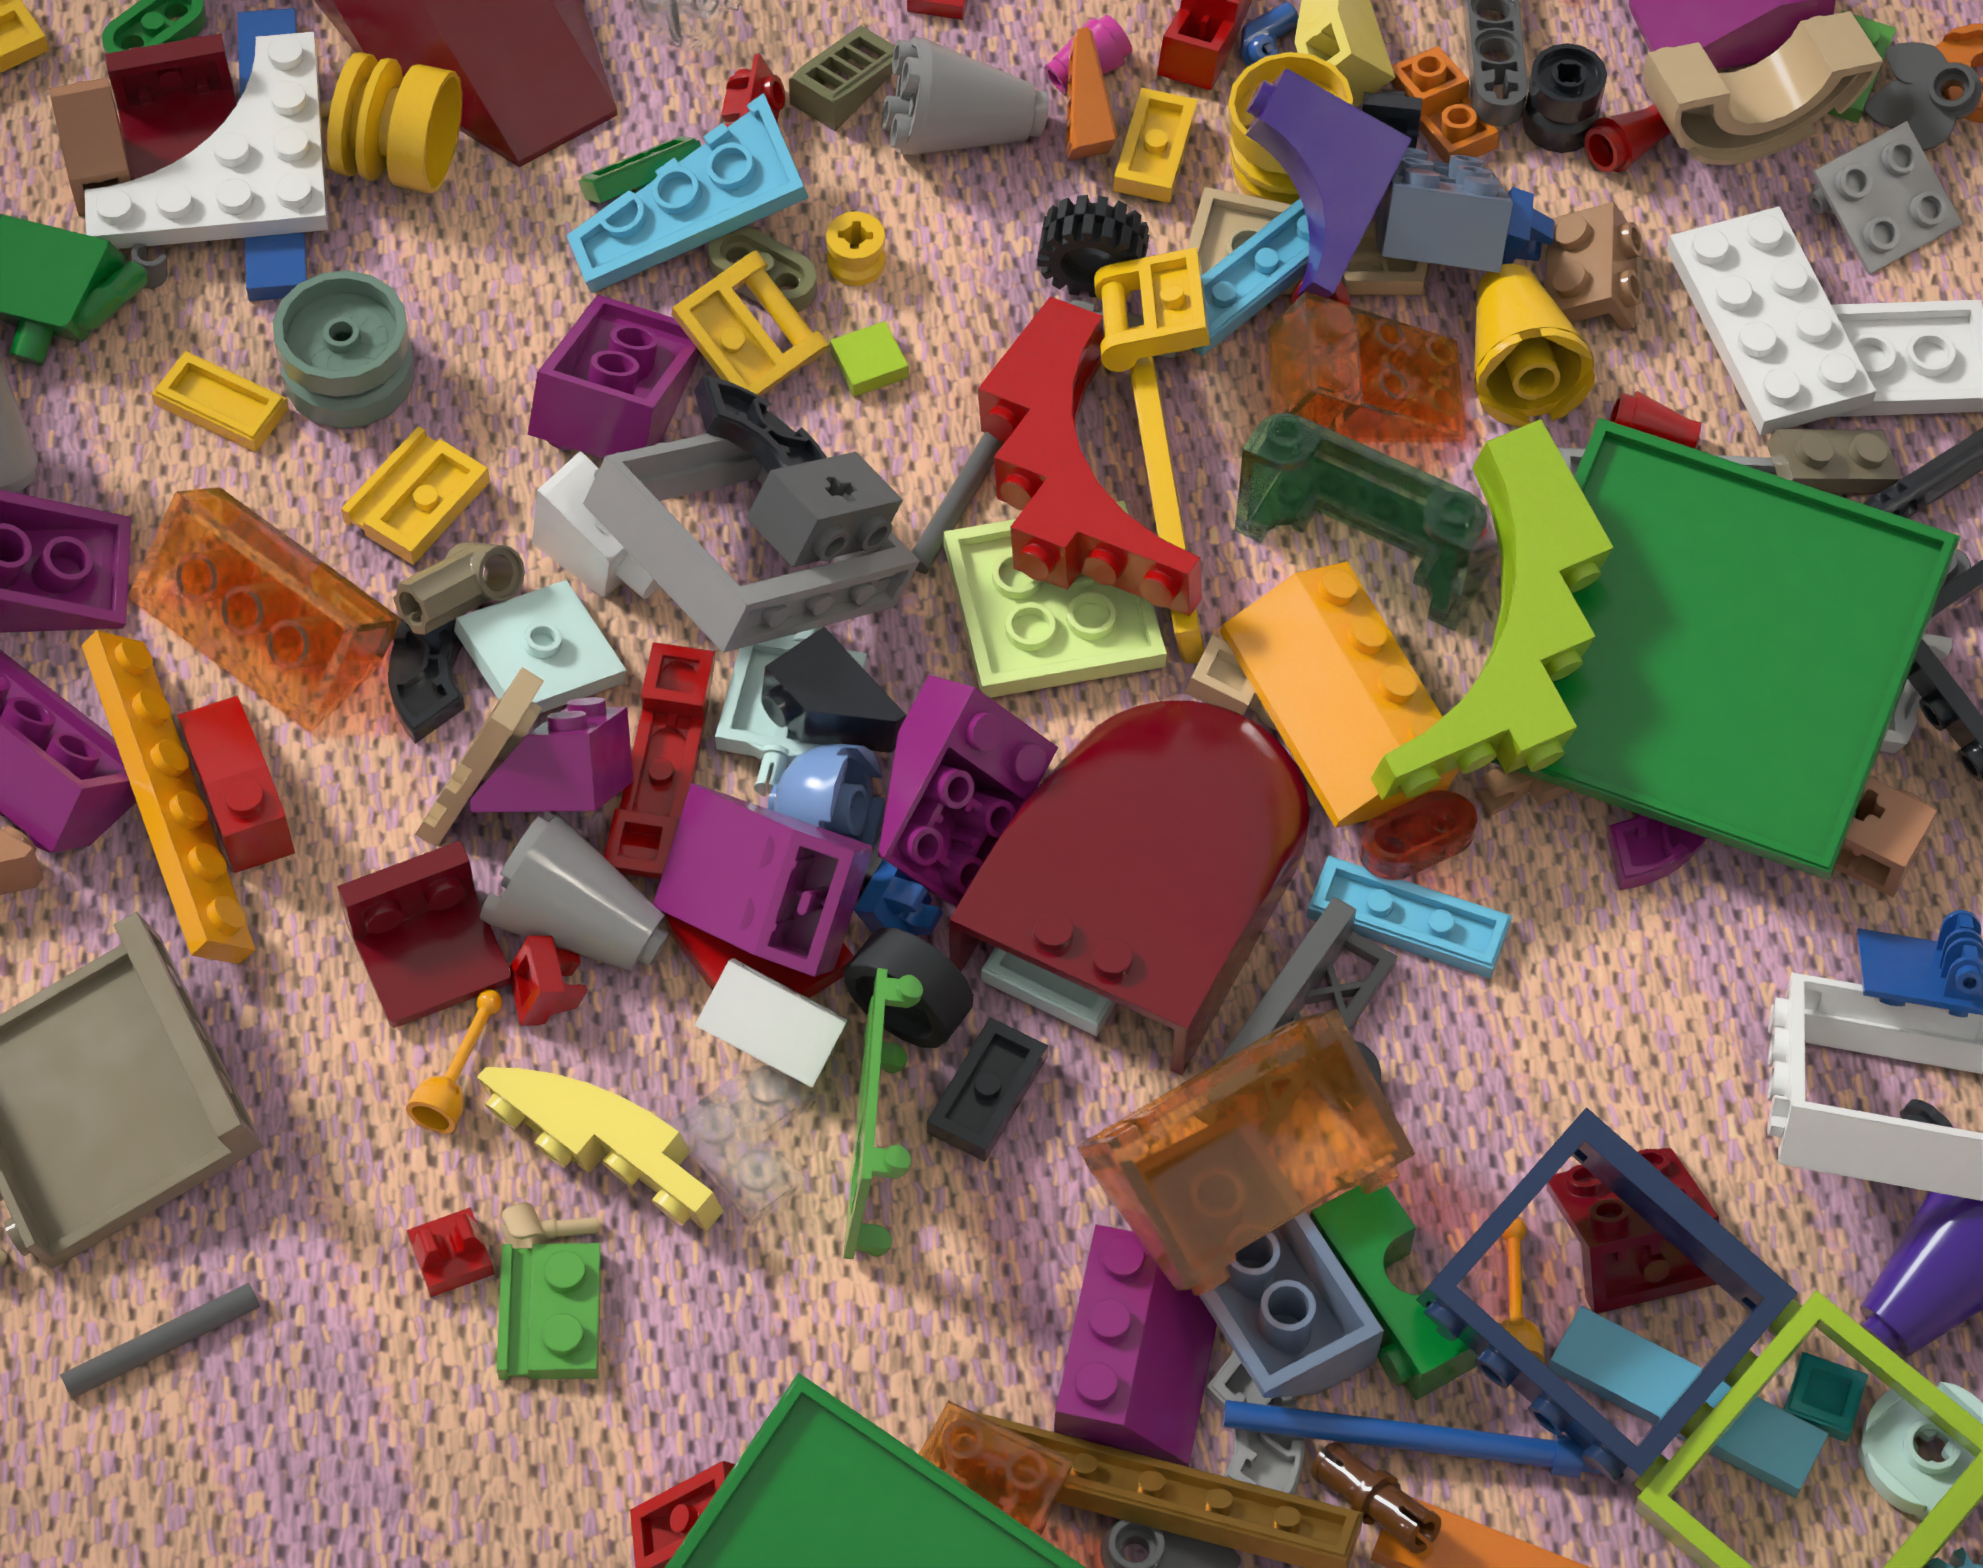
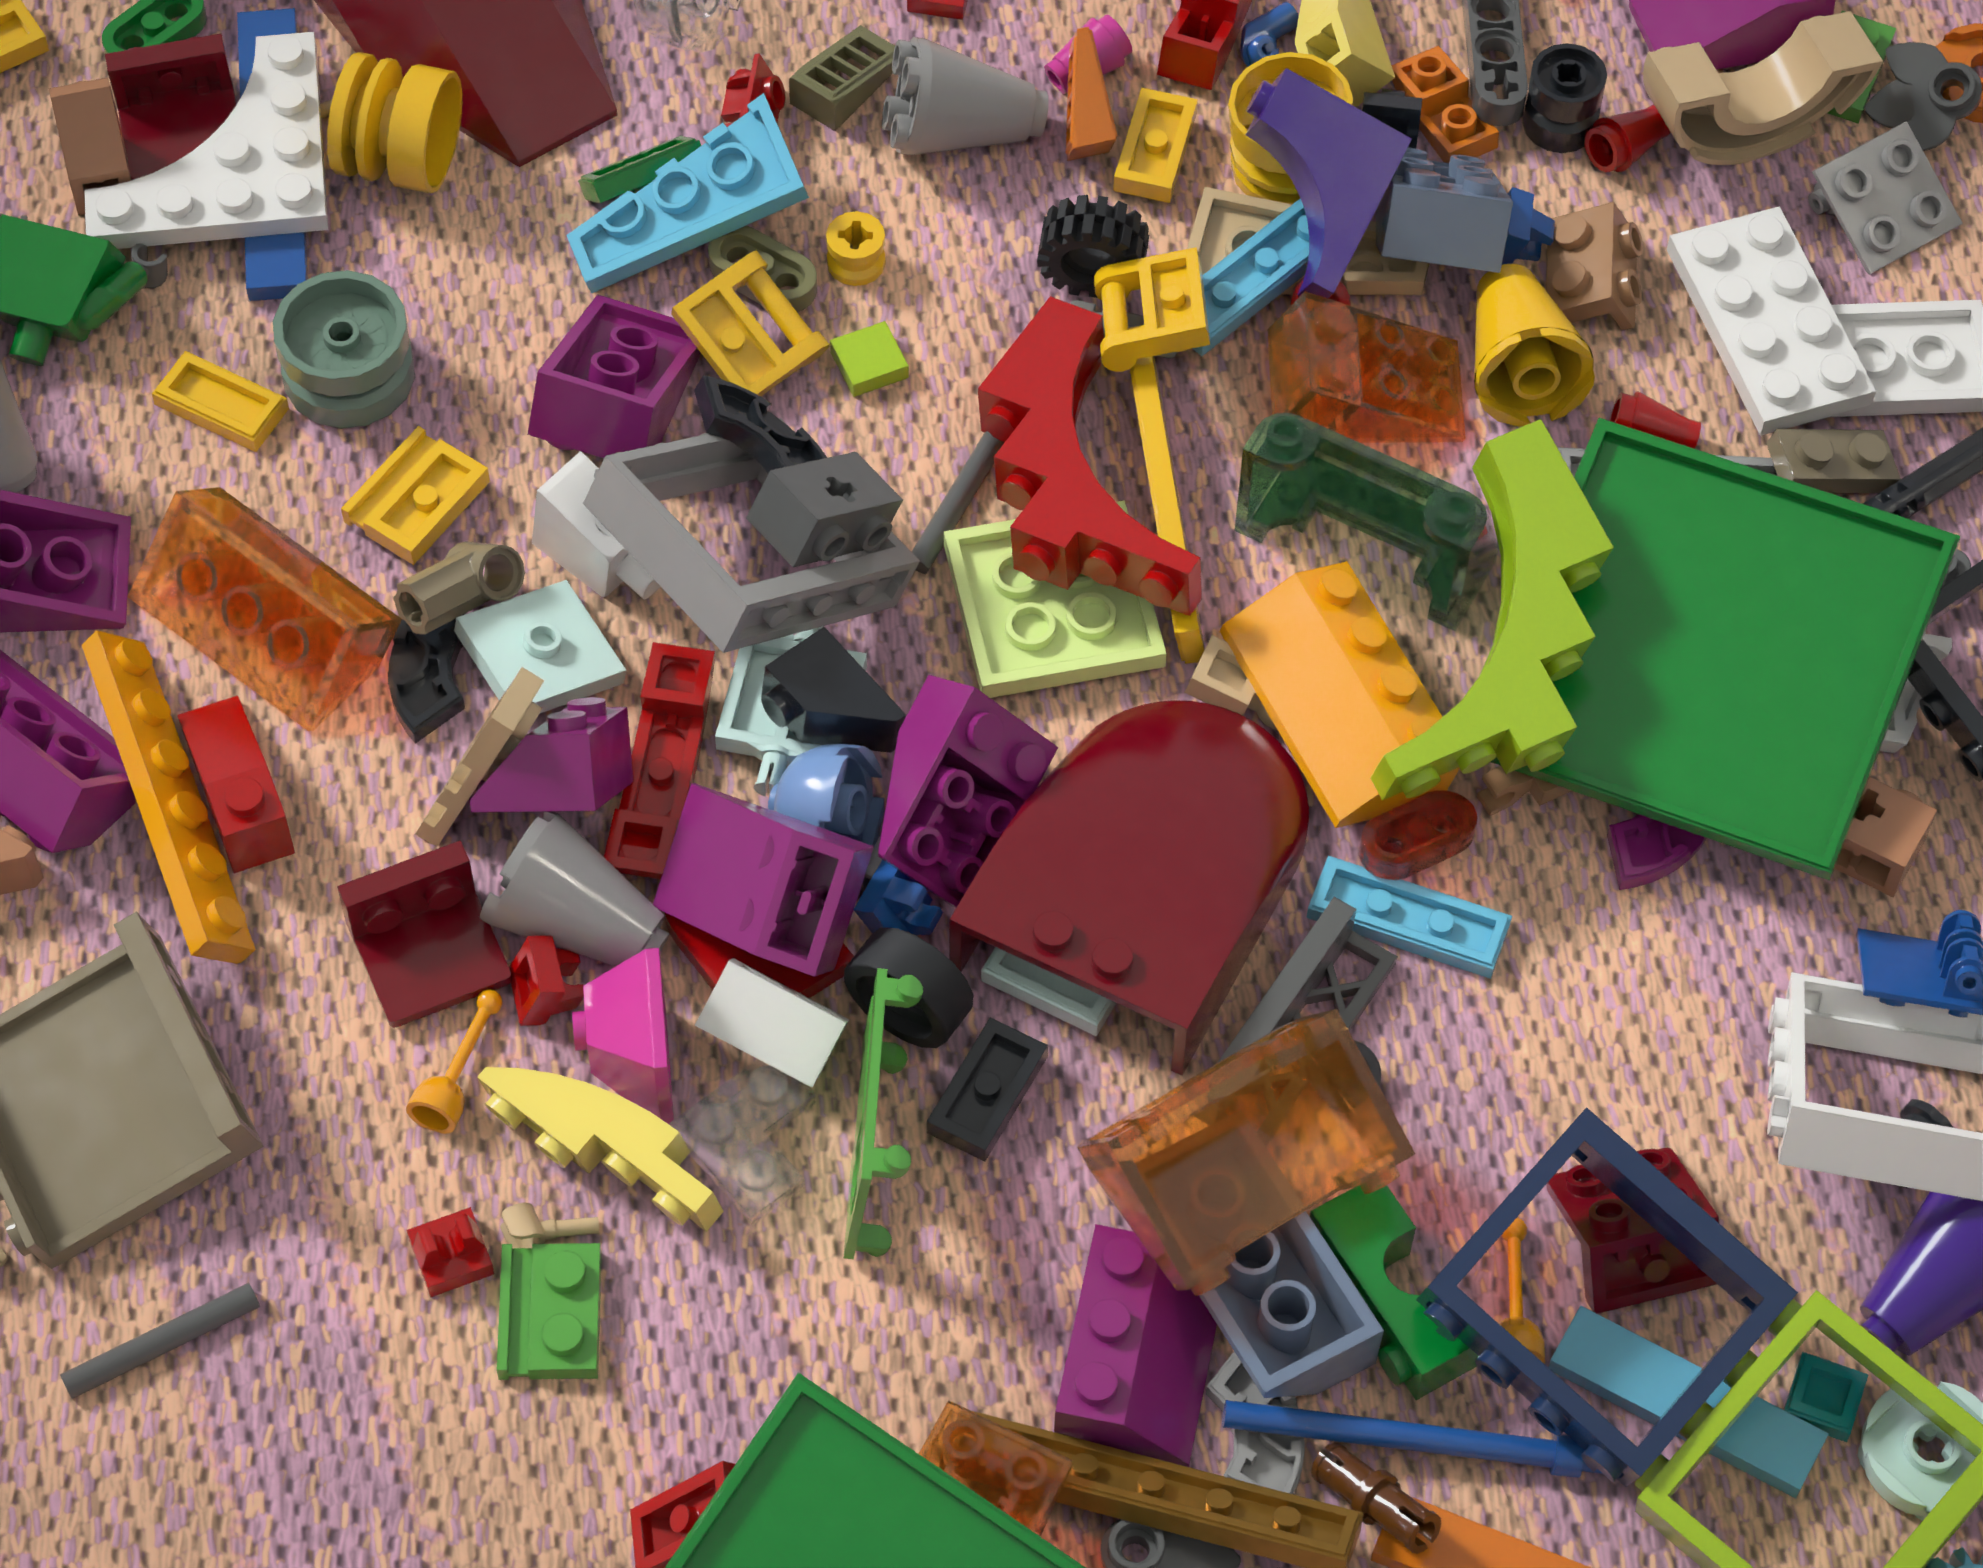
none -> dark pink slope [572,948,674,1126]

